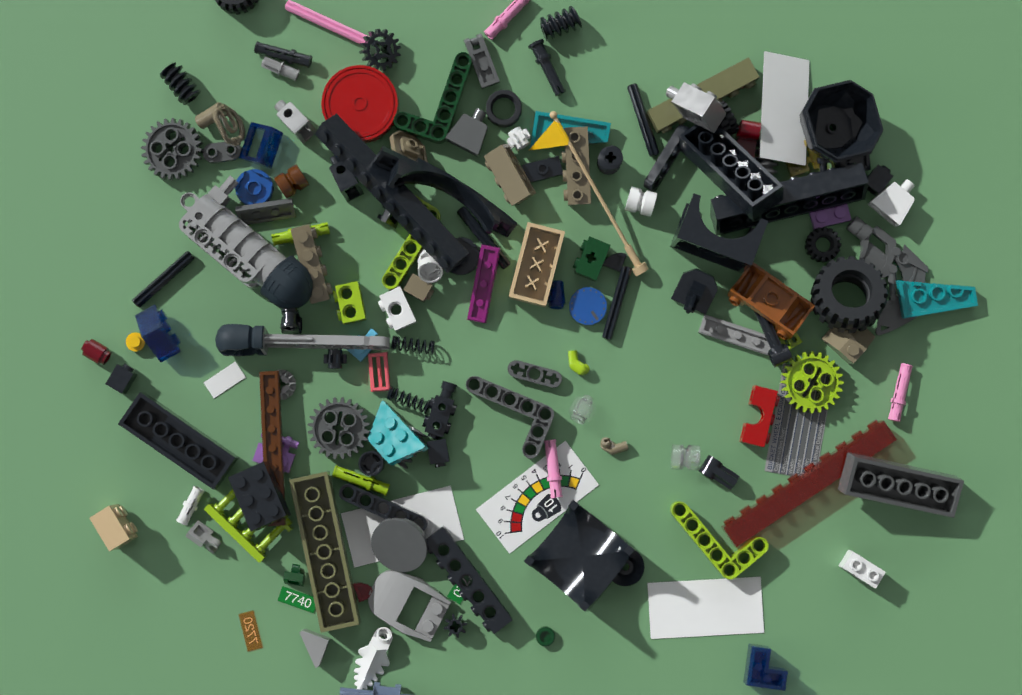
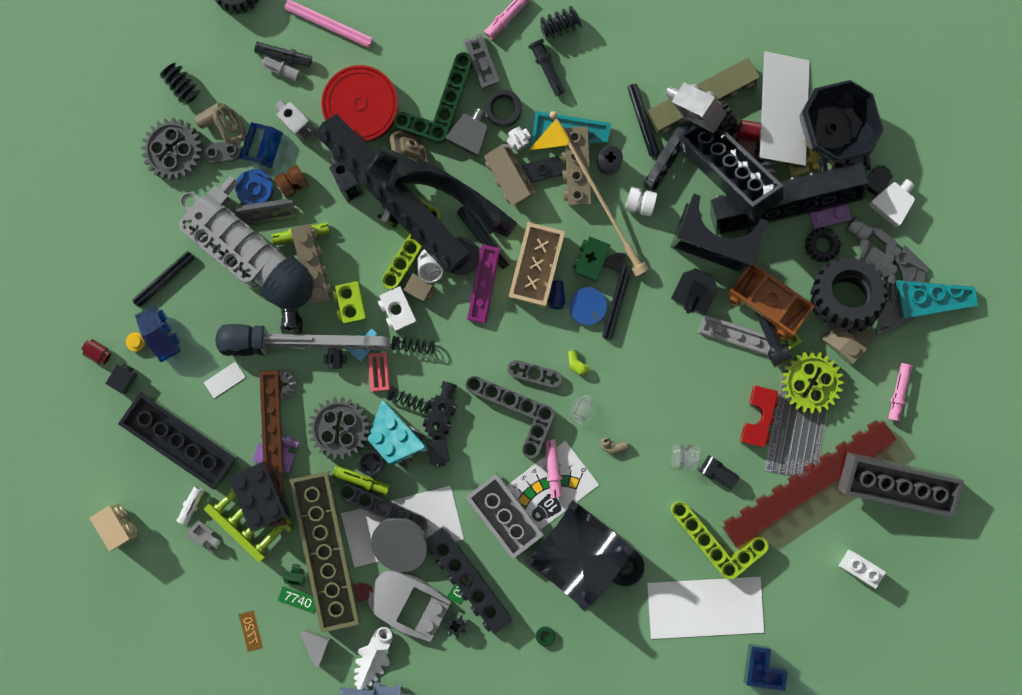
black gear [359,29,401,71] -> none
none -> light grey brick [465,473,544,559]

